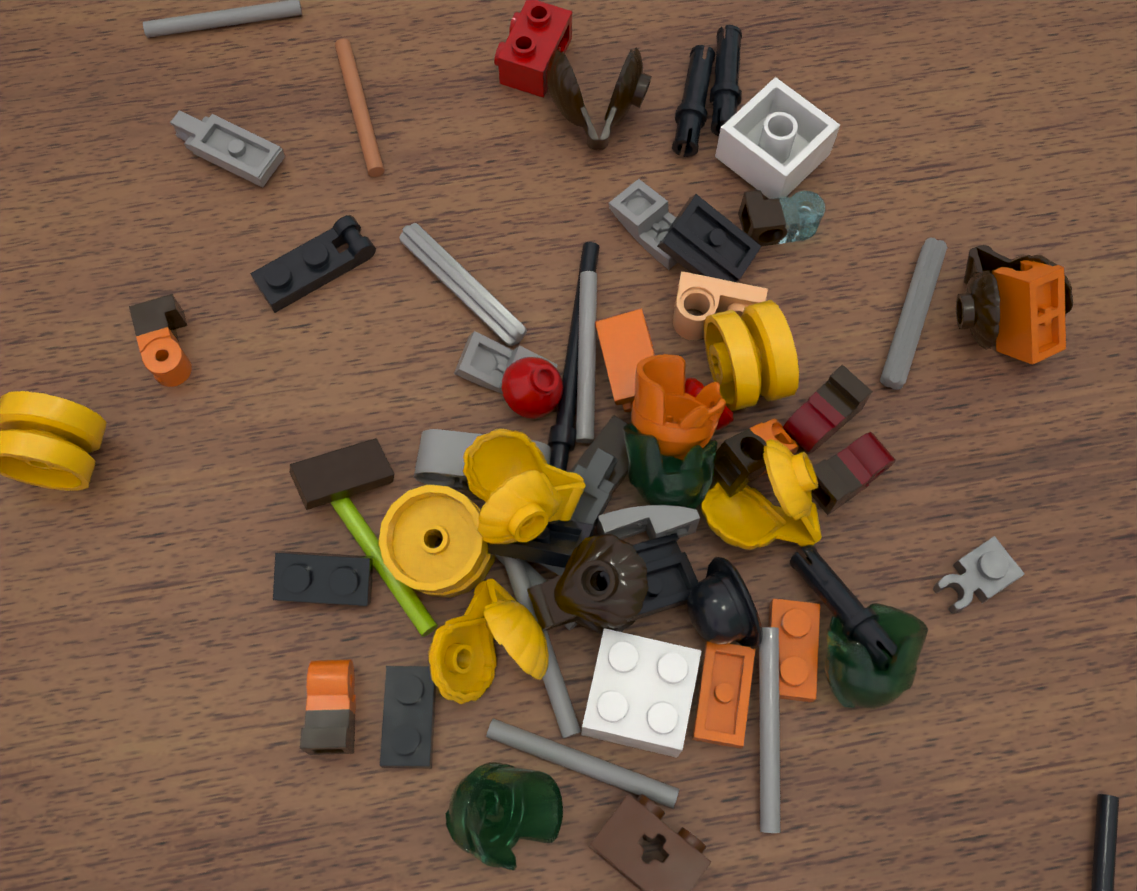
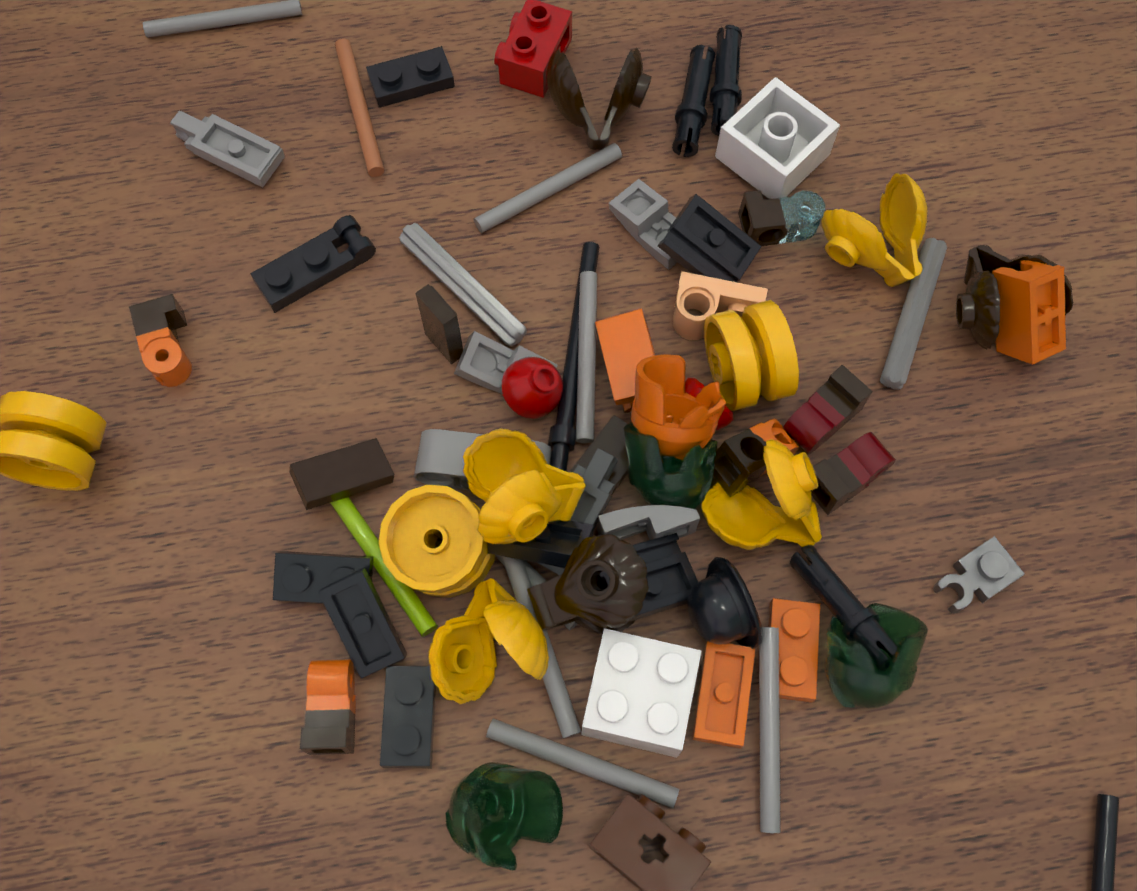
none -> black plate [318,568,407,679]
none -> black plate [366,46,455,108]
none -> dark brown tile [415,284,463,365]
none -> light grey bar [474,143,622,233]
none -> yellow animal [821,173,927,287]

